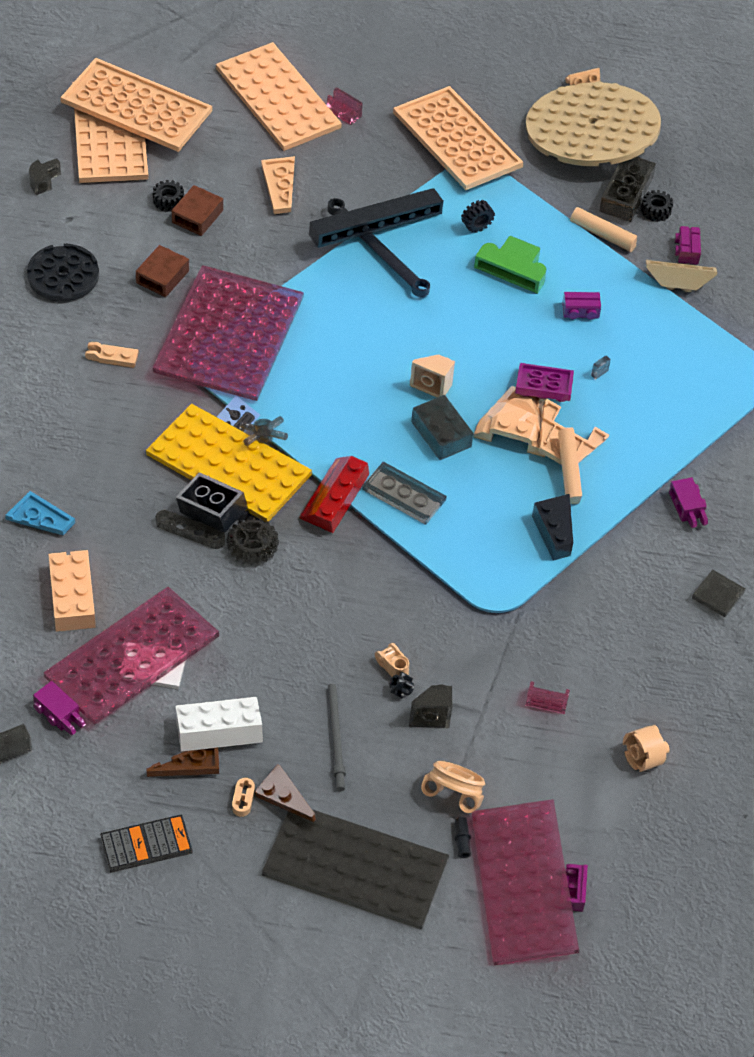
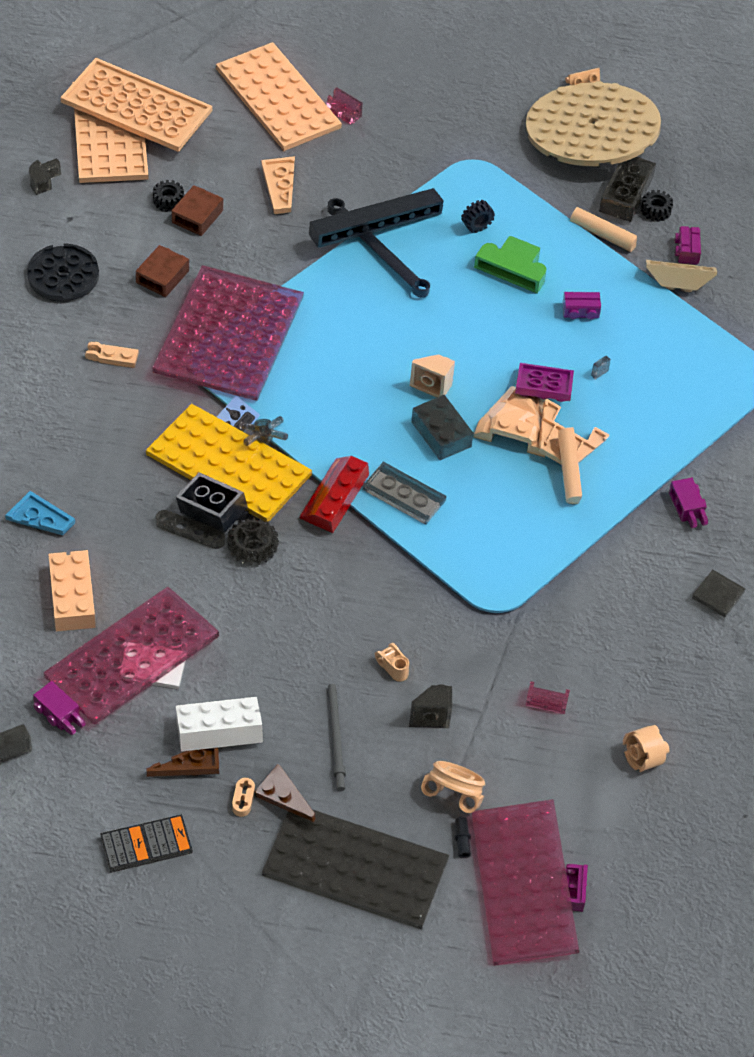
black gear [389,672,414,699] -> none
light nougat plate [393,86,523,190] -> none
black wedge [532,494,574,561] -> none

